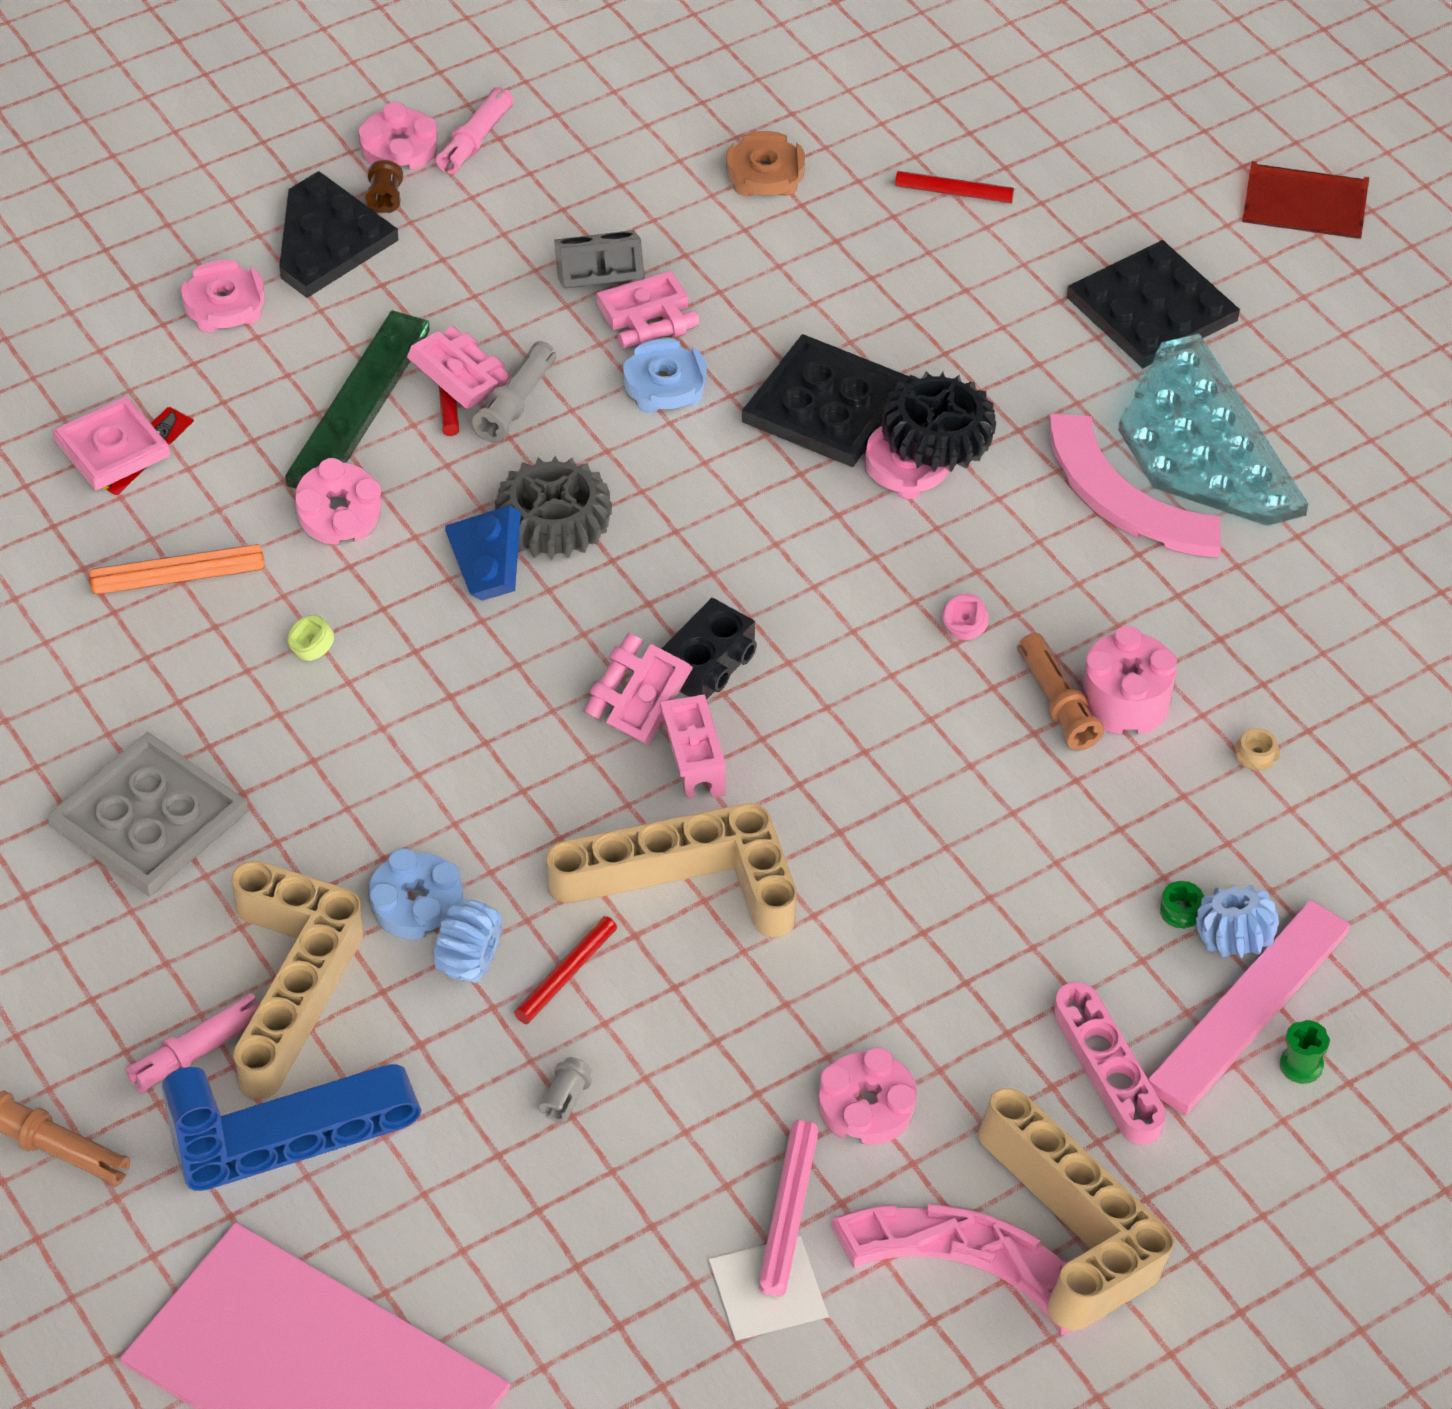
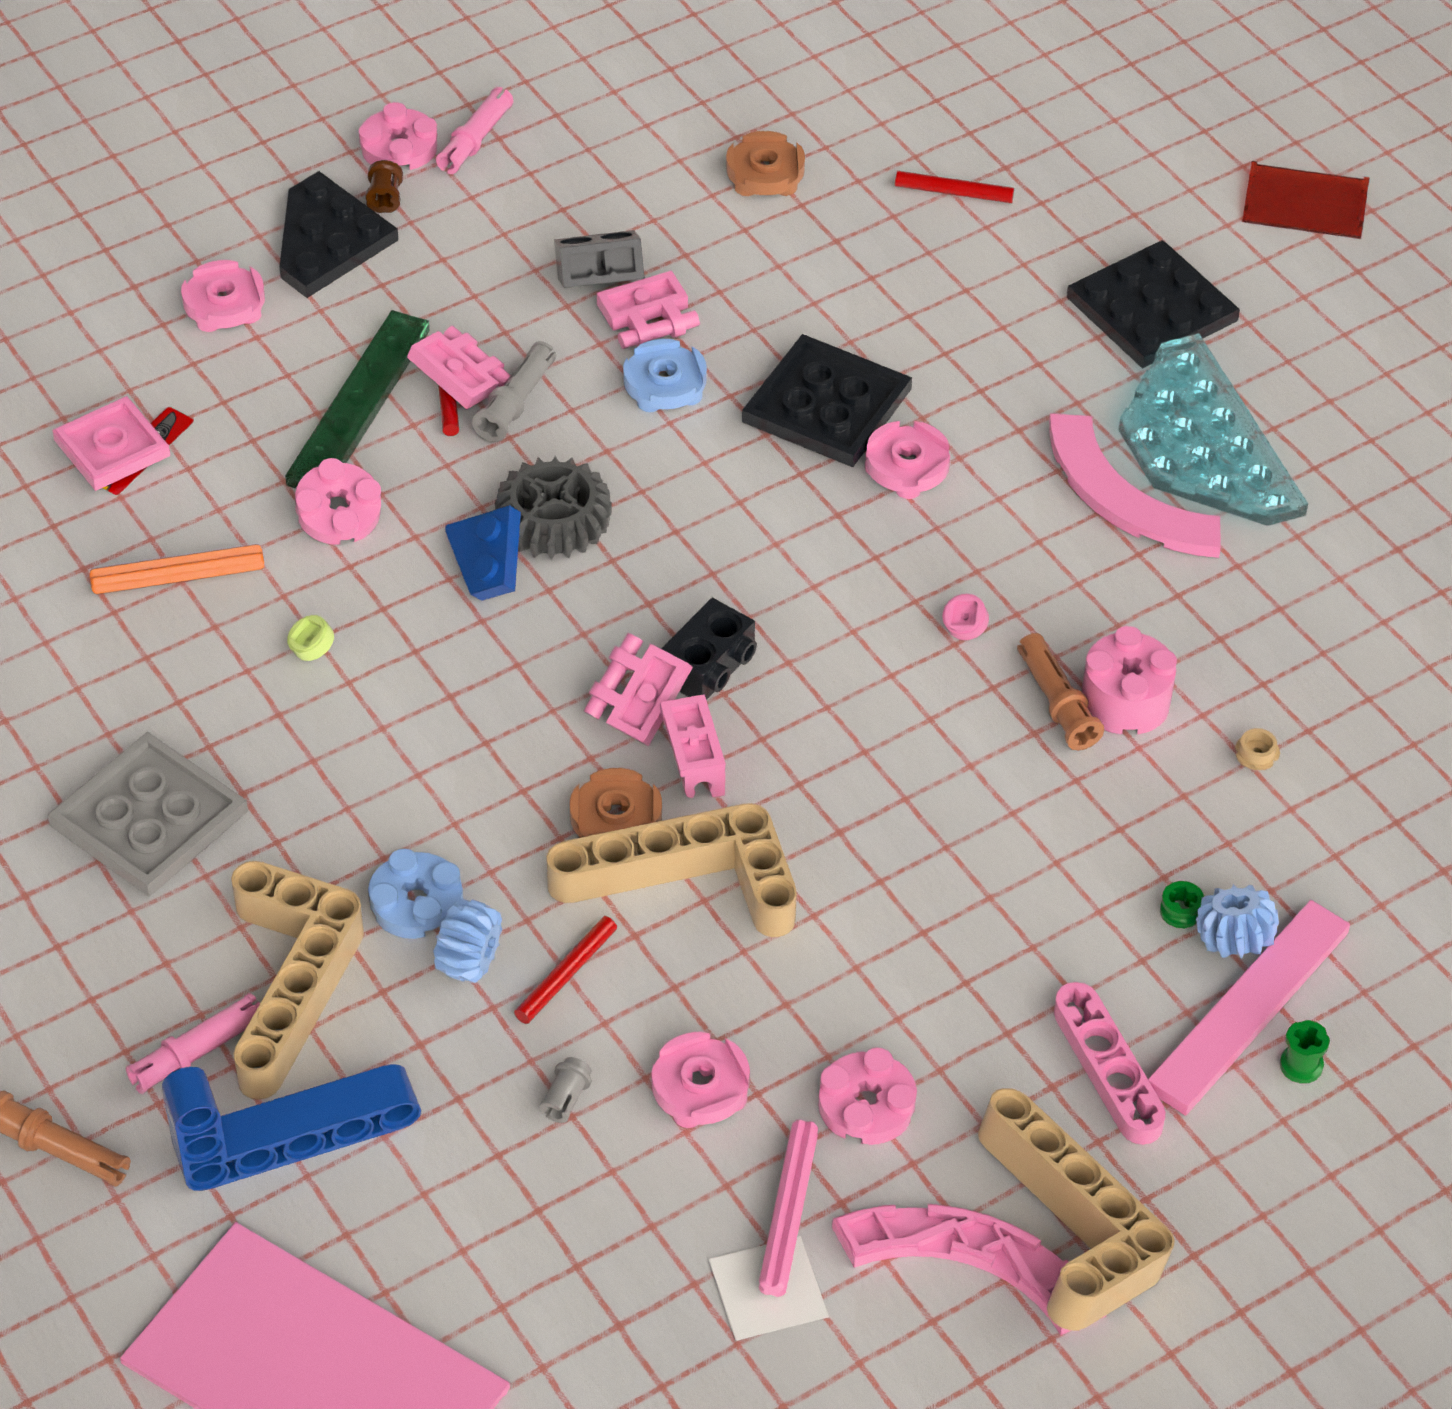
black gear [881,371,996,472] -> none
none -> nougat plate [569,768,662,838]
none -> bright pink plate [651,1032,750,1128]

